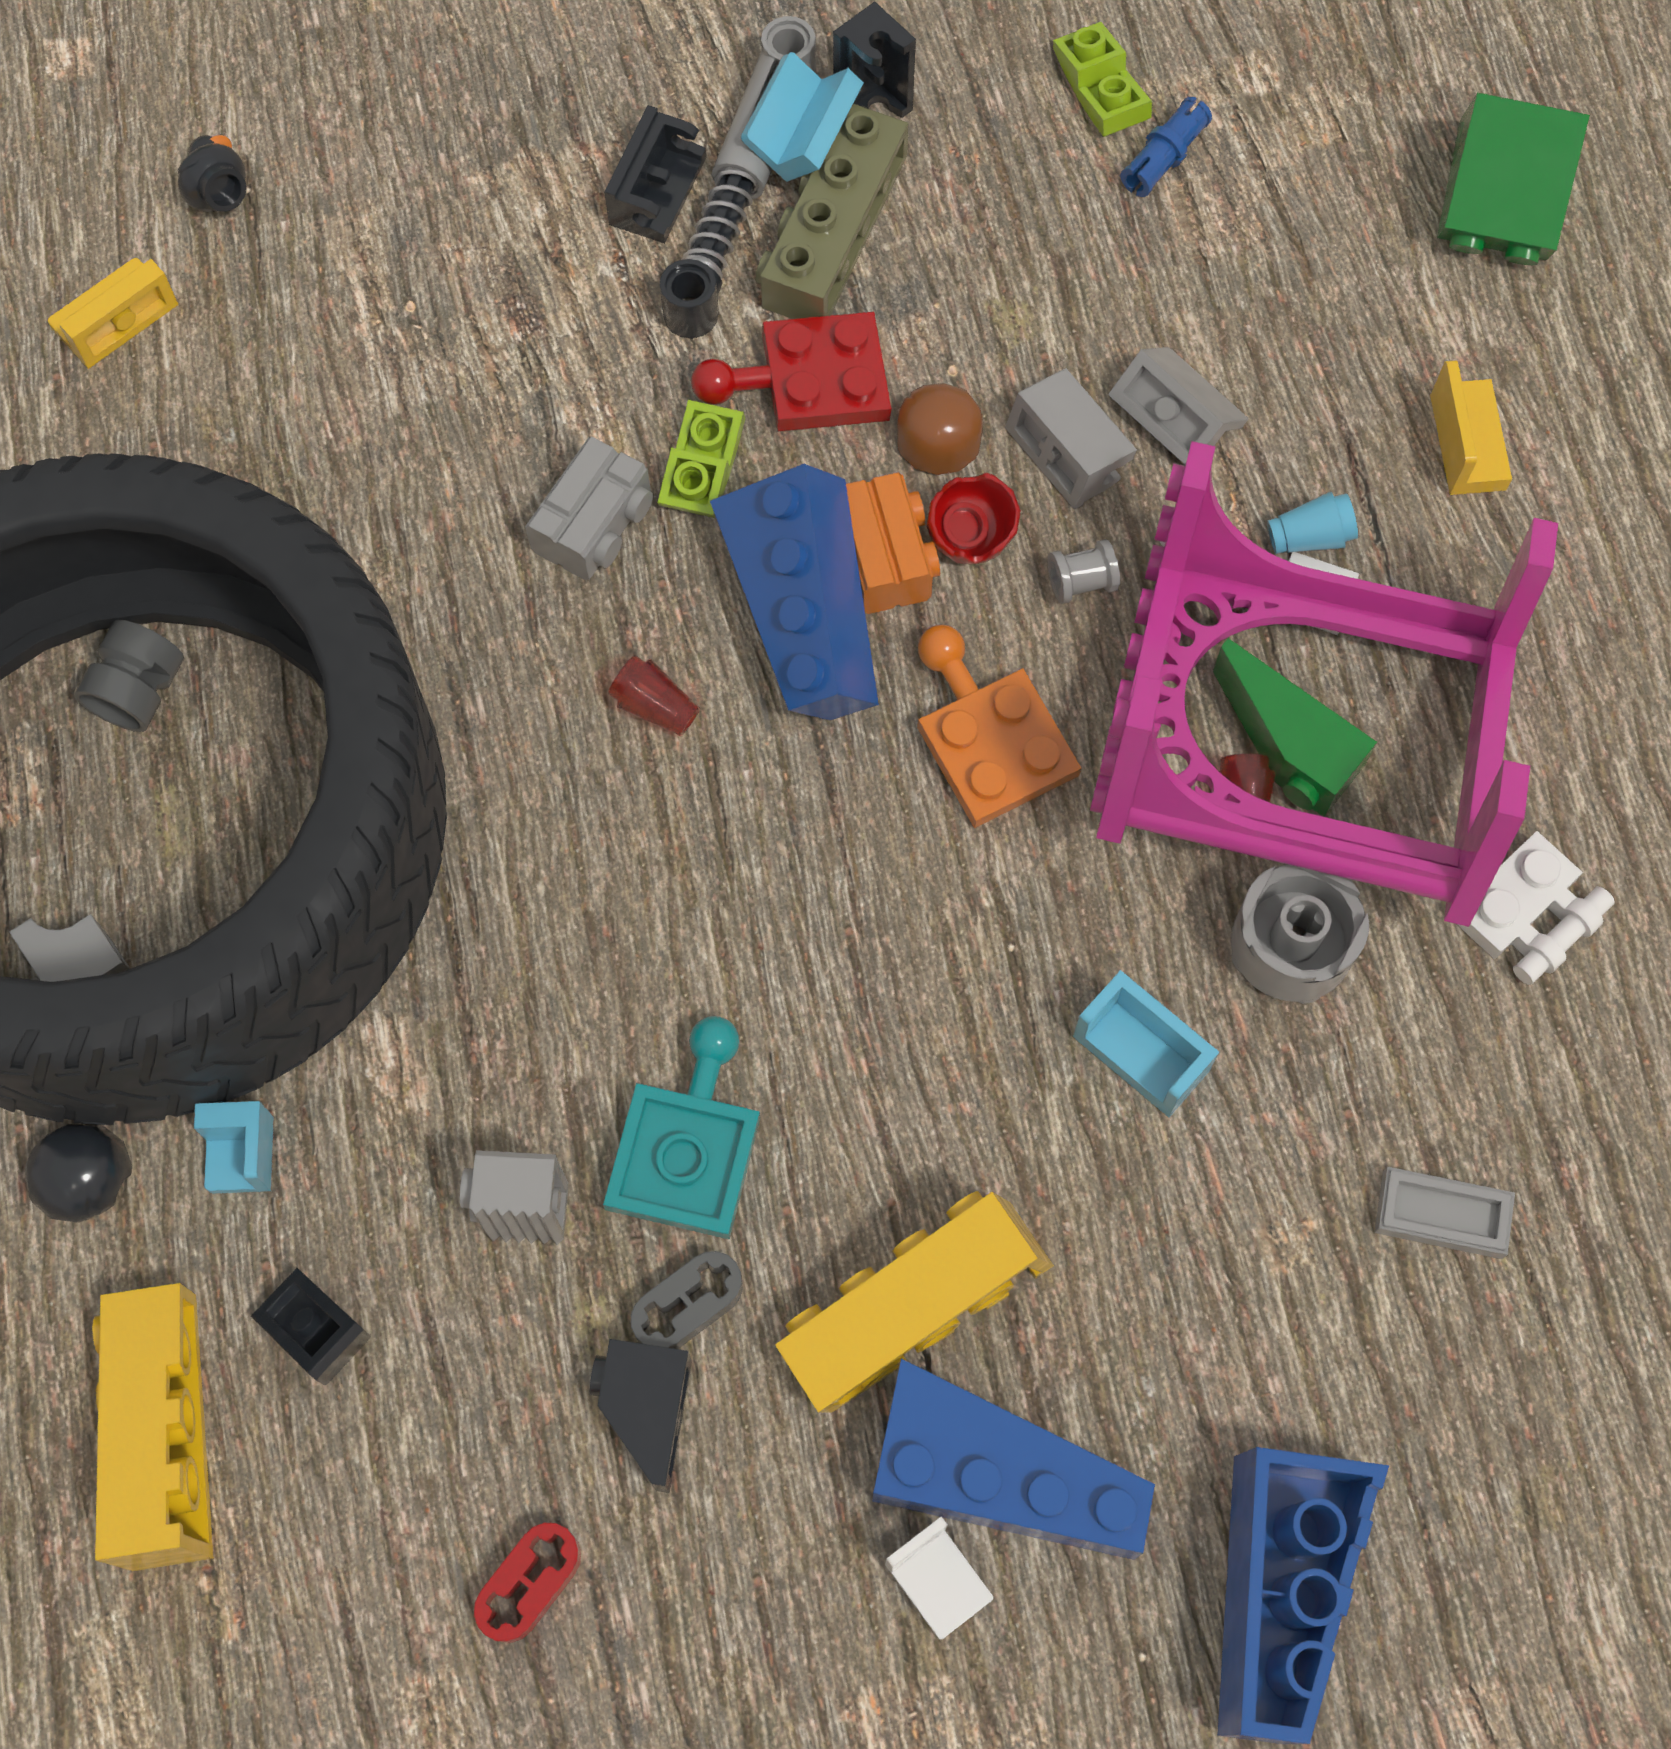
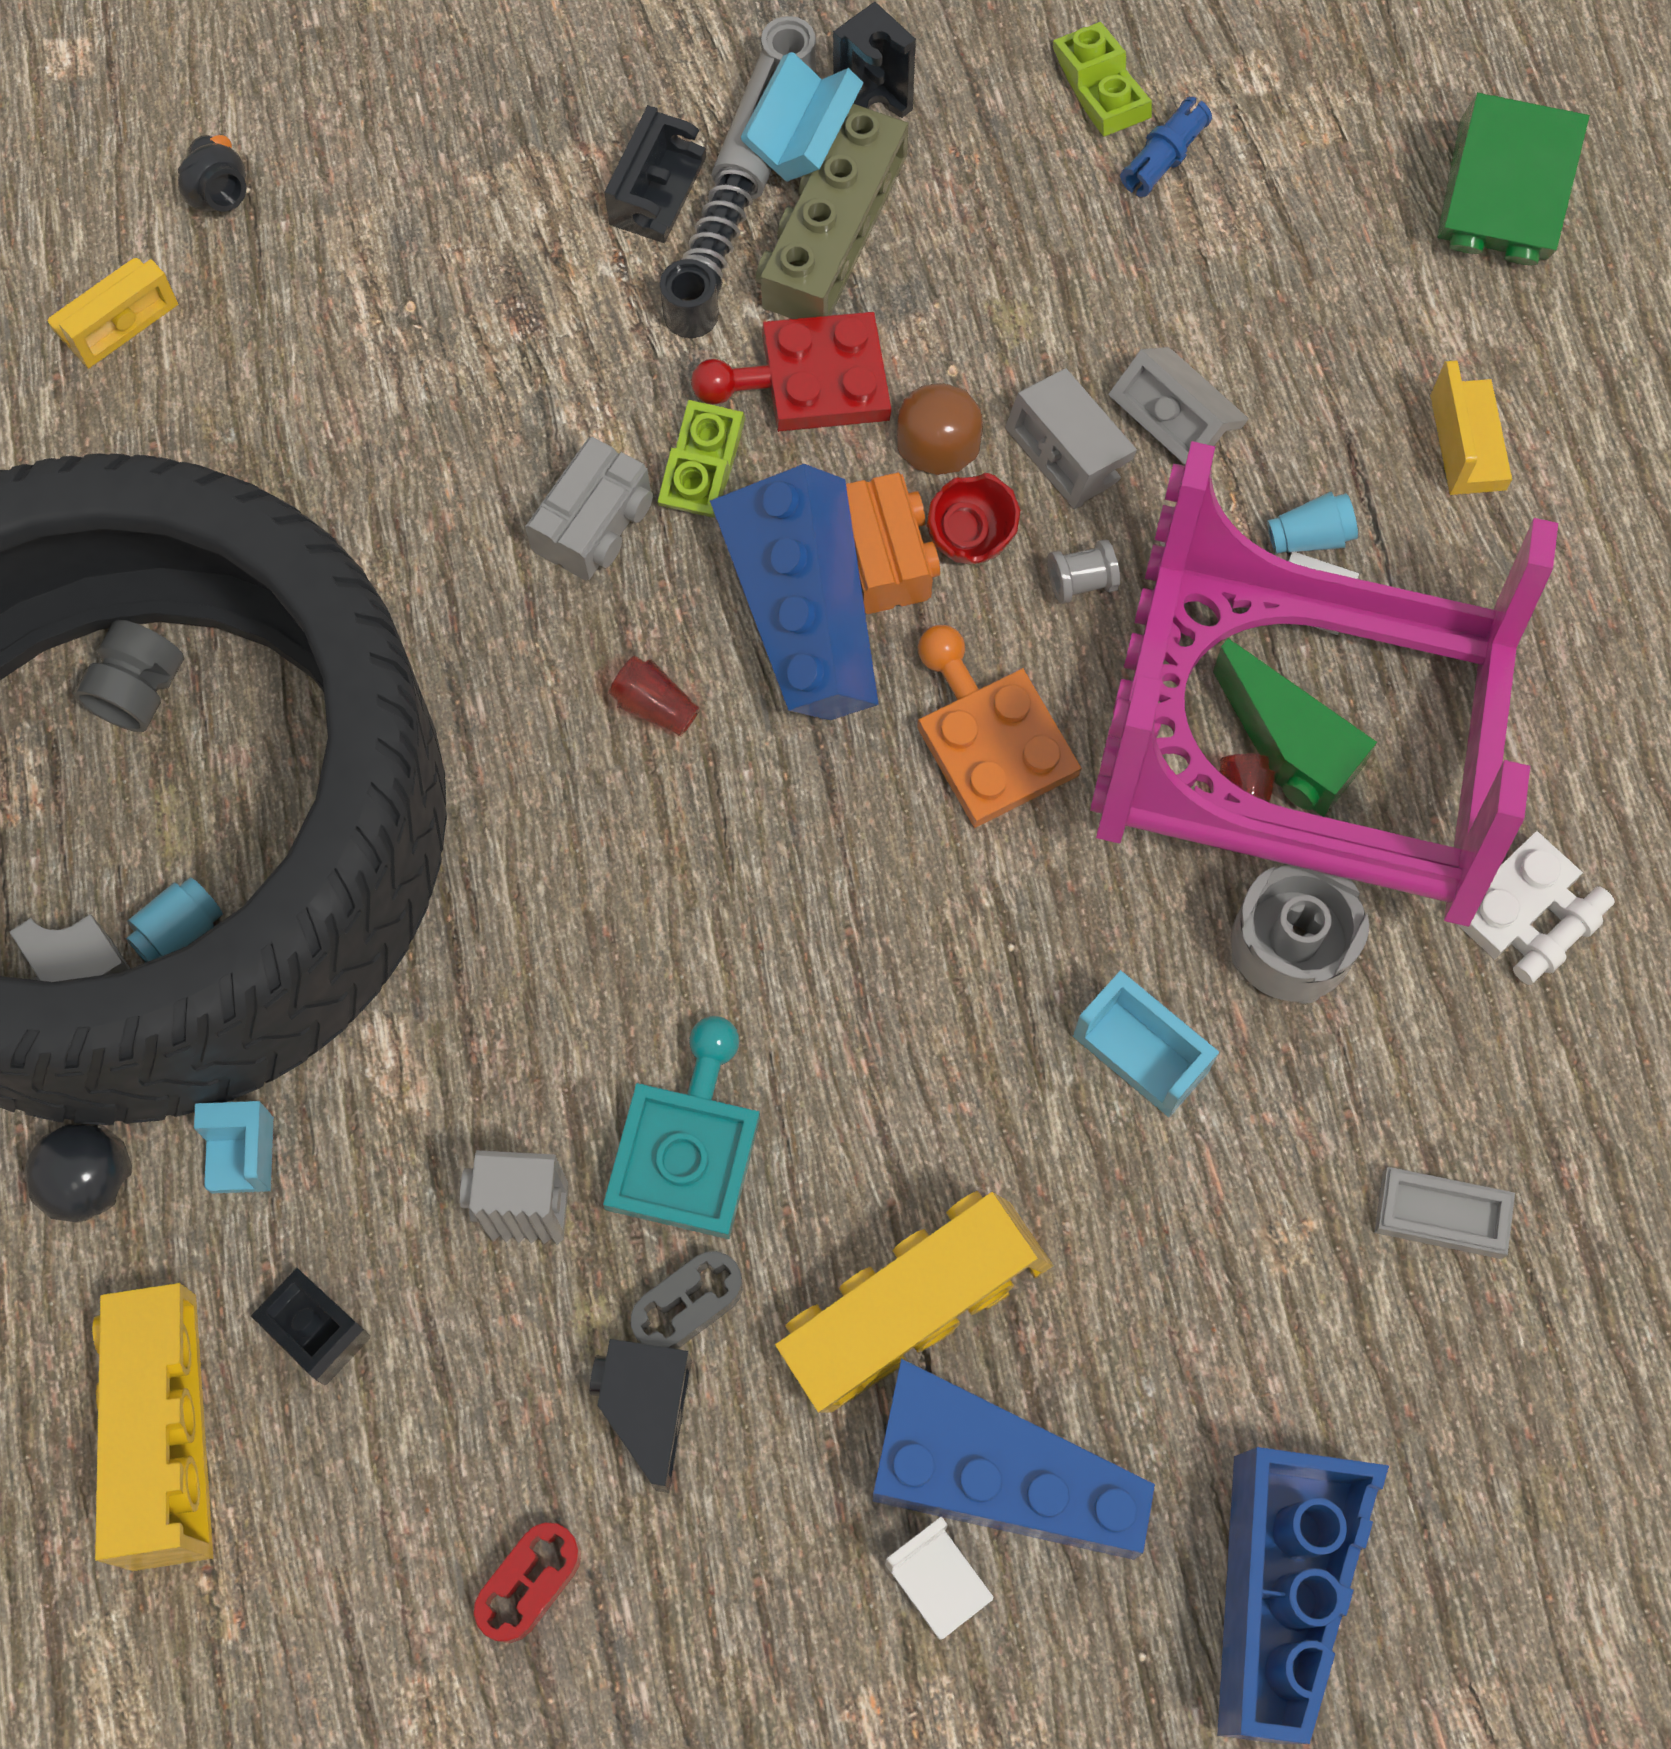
none -> medium azure brick [126,877,223,962]

